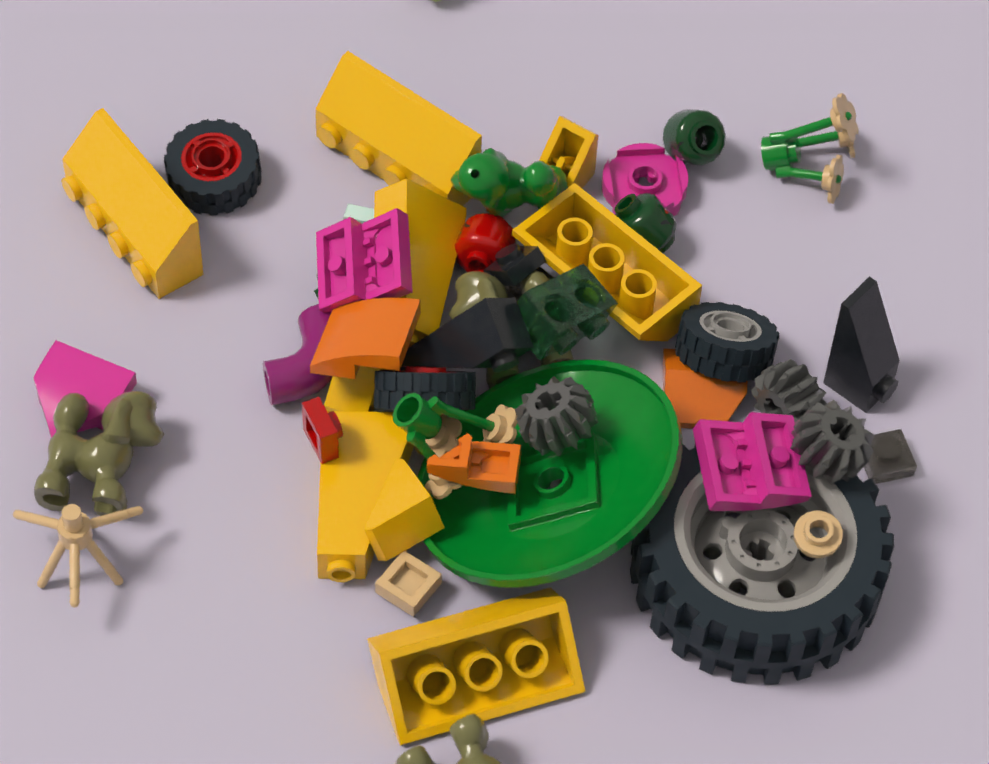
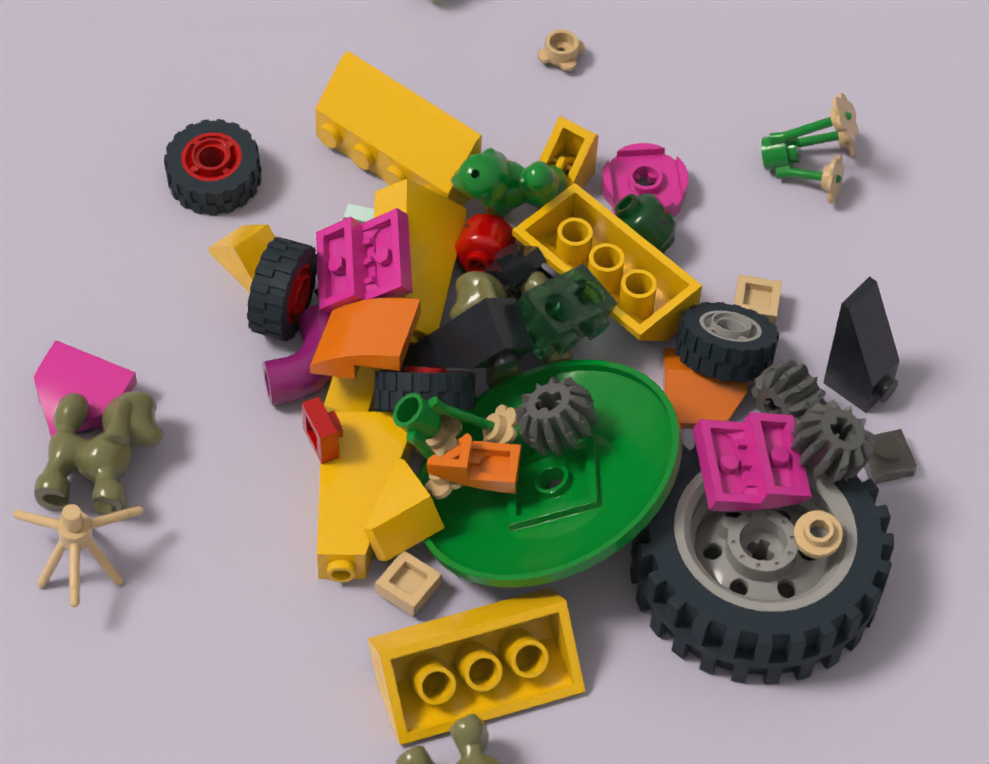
yellow slope [61,108,204,299] -> none
dark green head [663,109,726,165] -> none
none -> yellow slope [209,224,275,292]
none -> black wheel [247,237,317,341]
none -> tan plate [537,29,585,71]
none -> tan plate [734,274,782,324]

